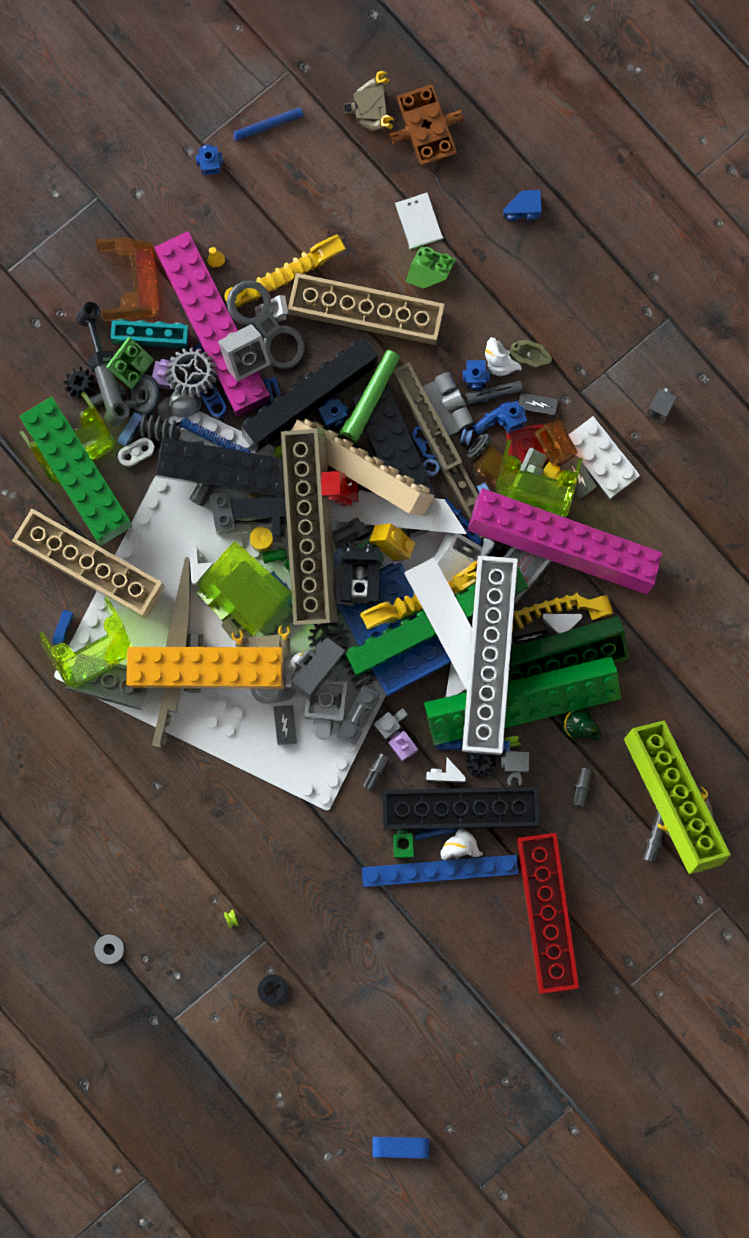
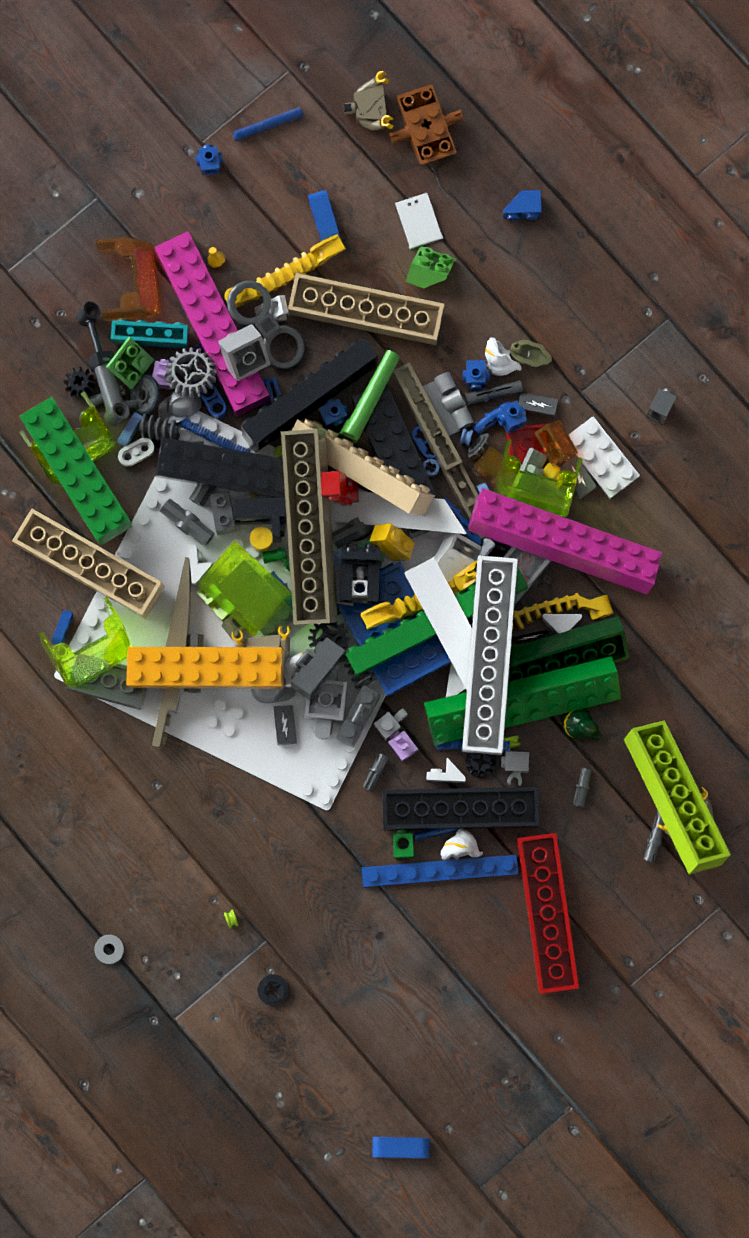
none -> dark grey piece [160,498,215,546]
none -> blue beam [308,190,340,241]

